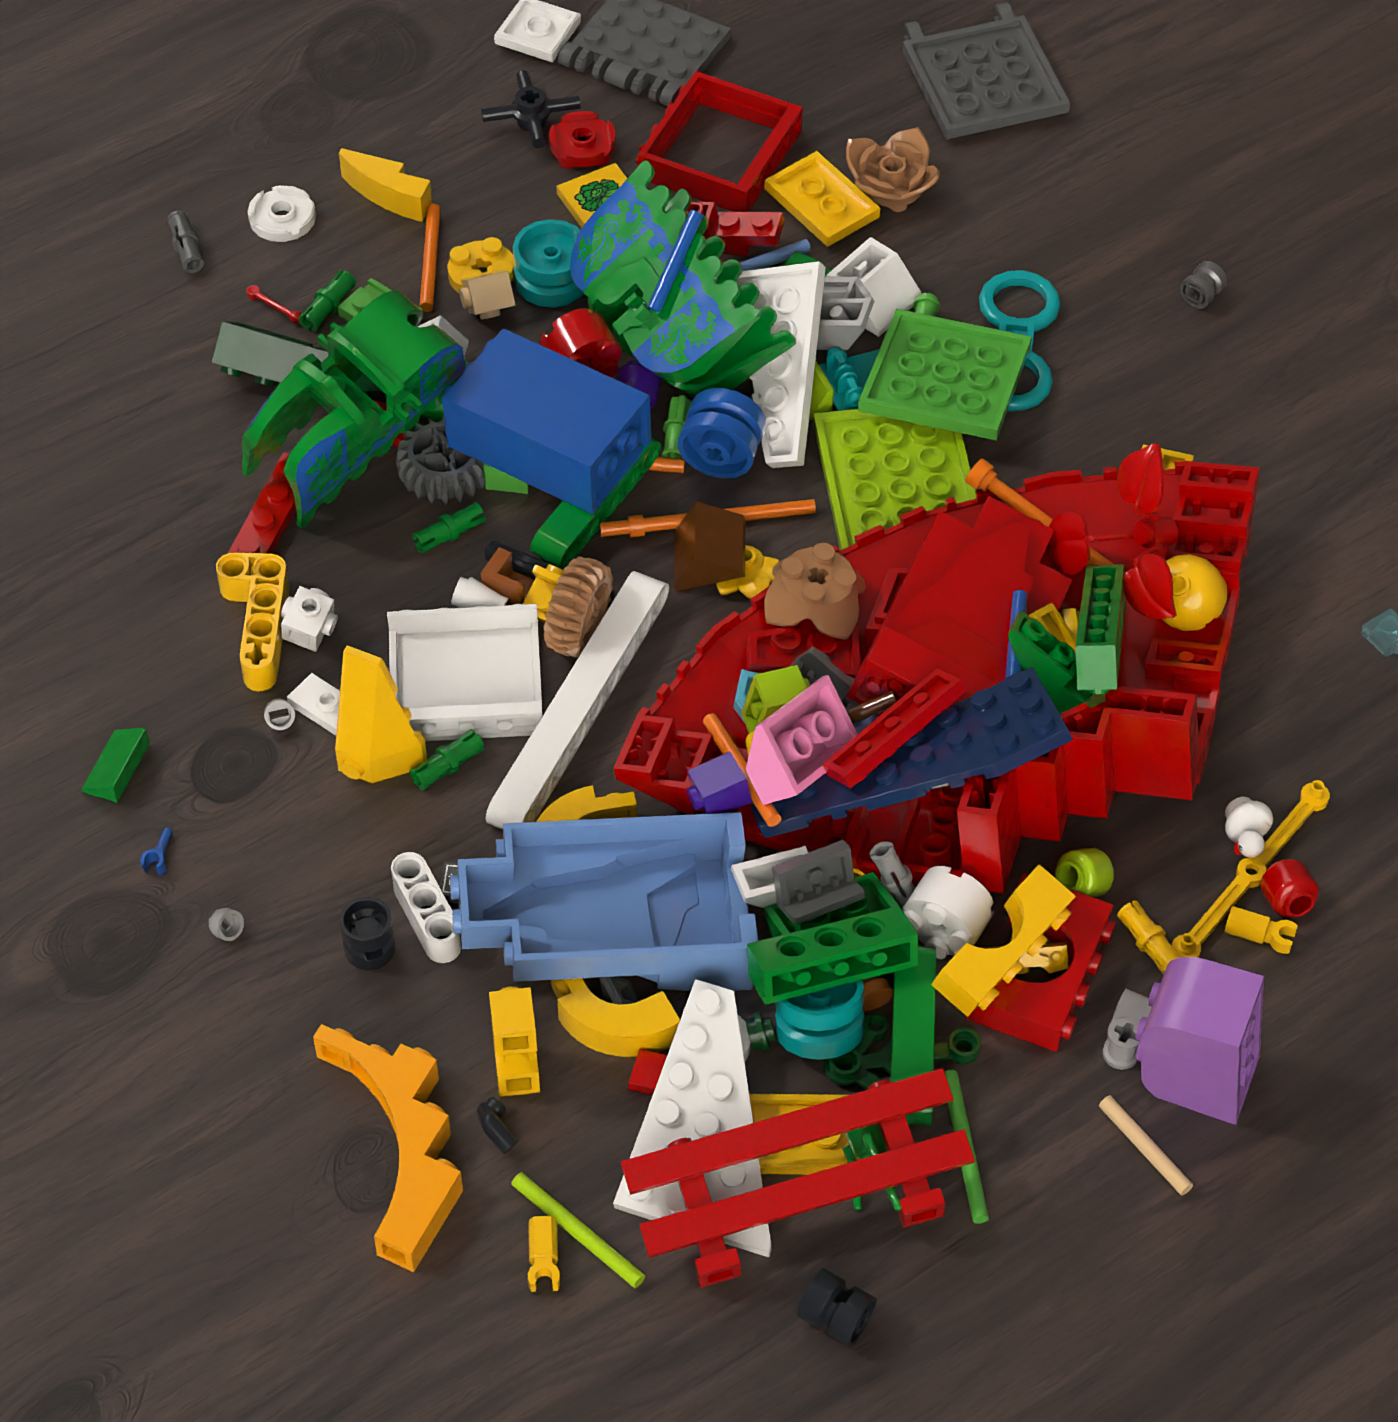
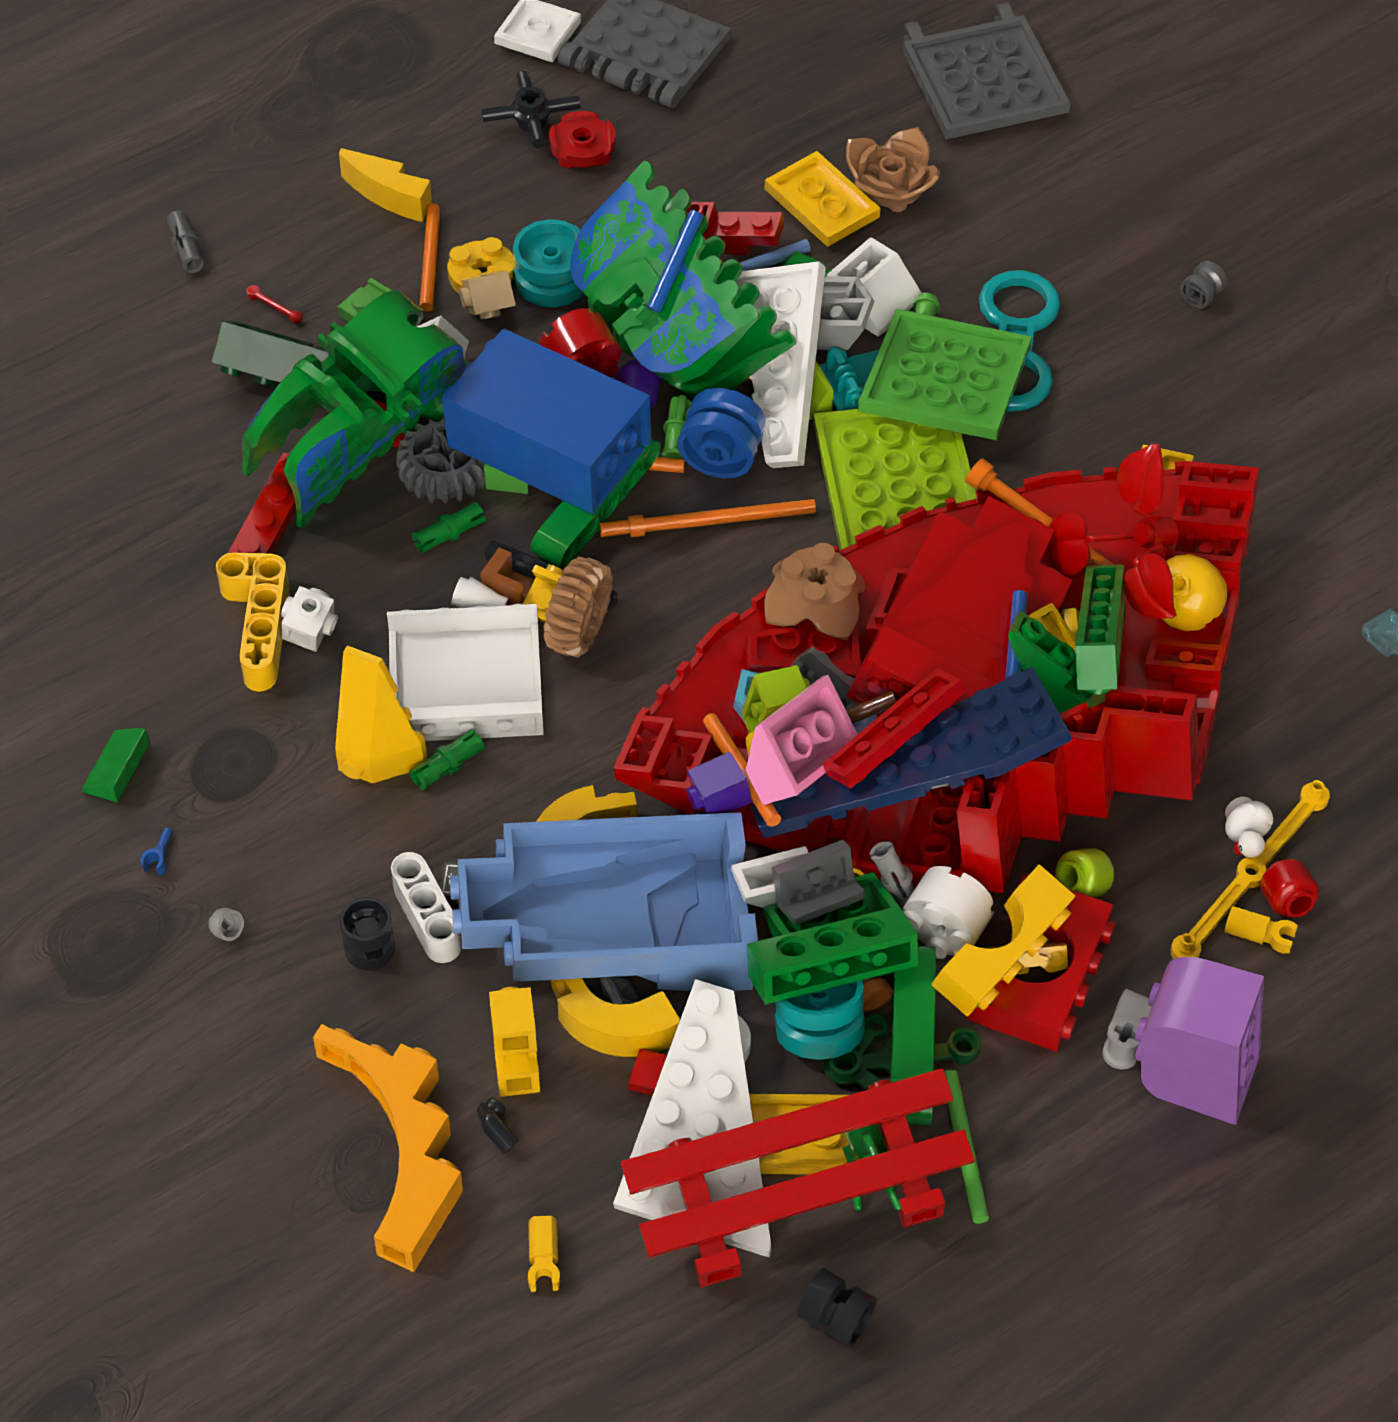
white tile [248,185,316,242] -> none
light grey hinge [264,699,295,730] -> none
white plate [287,673,340,735] -> none
green pin [298,269,356,332] -> none
white beam [486,571,669,830] -> none
lime bar [511,1172,645,1288] -> none
yellow tile [556,163,627,228] -> none
red window [635,71,803,212] -> none
reddish brown slope [673,501,746,592] -> none
yellow plate [716,545,779,599] -> none
dark green plate [746,1011,777,1052] -> none
tan bar [1099,1095,1193,1196] -> none
yellow pin [1117,900,1181,975] -> none

